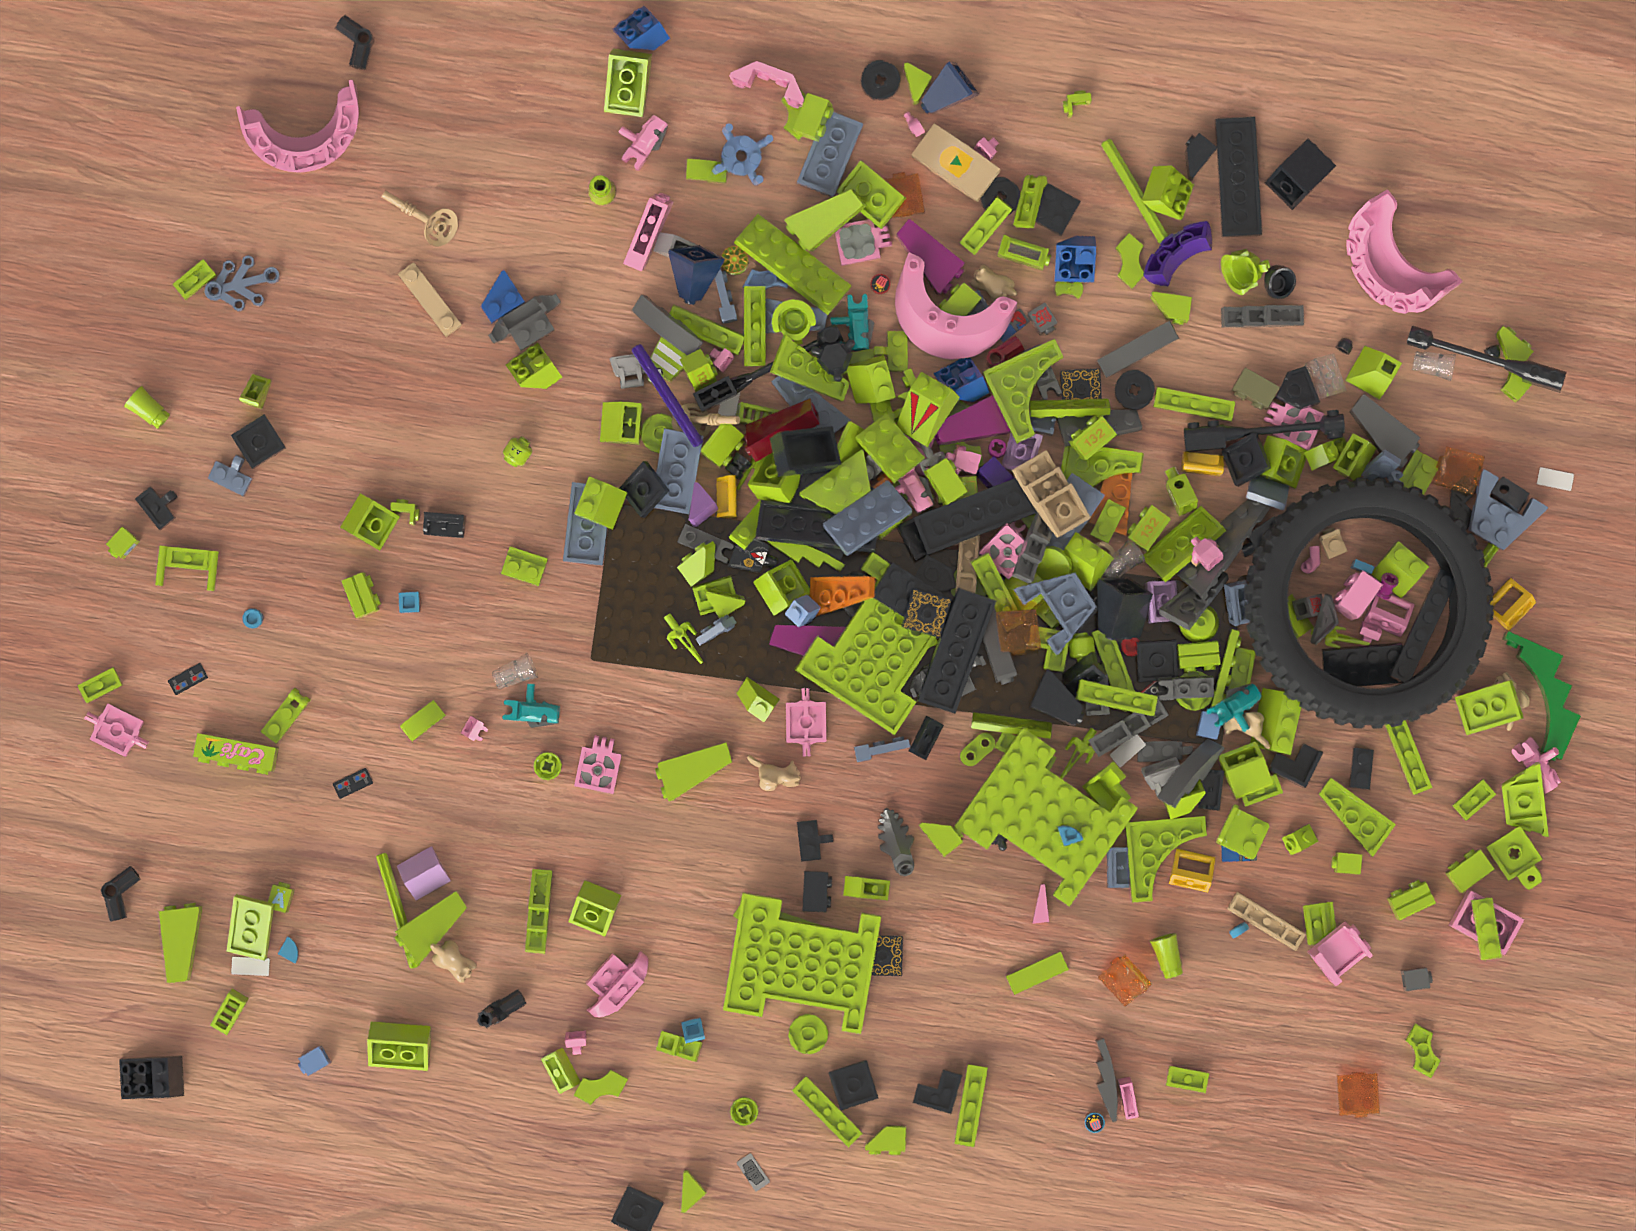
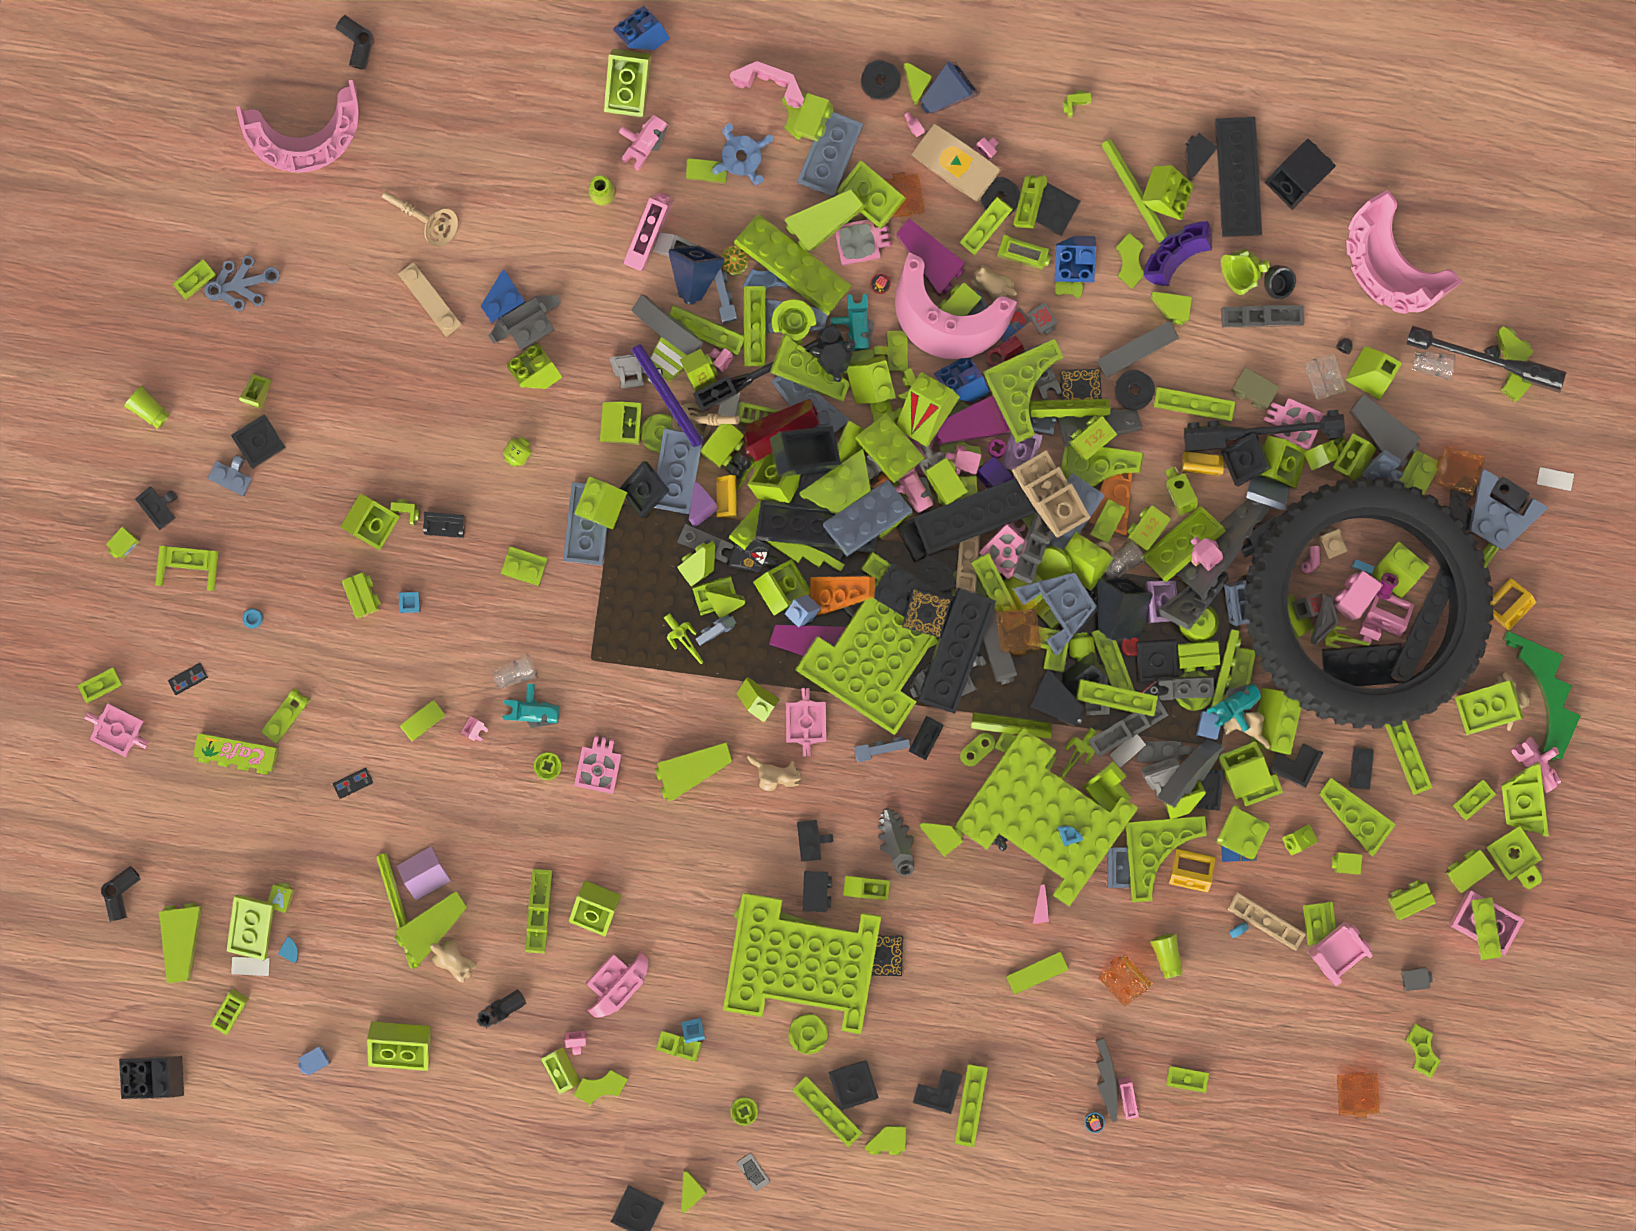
black plate [1275,366,1320,410] -> none

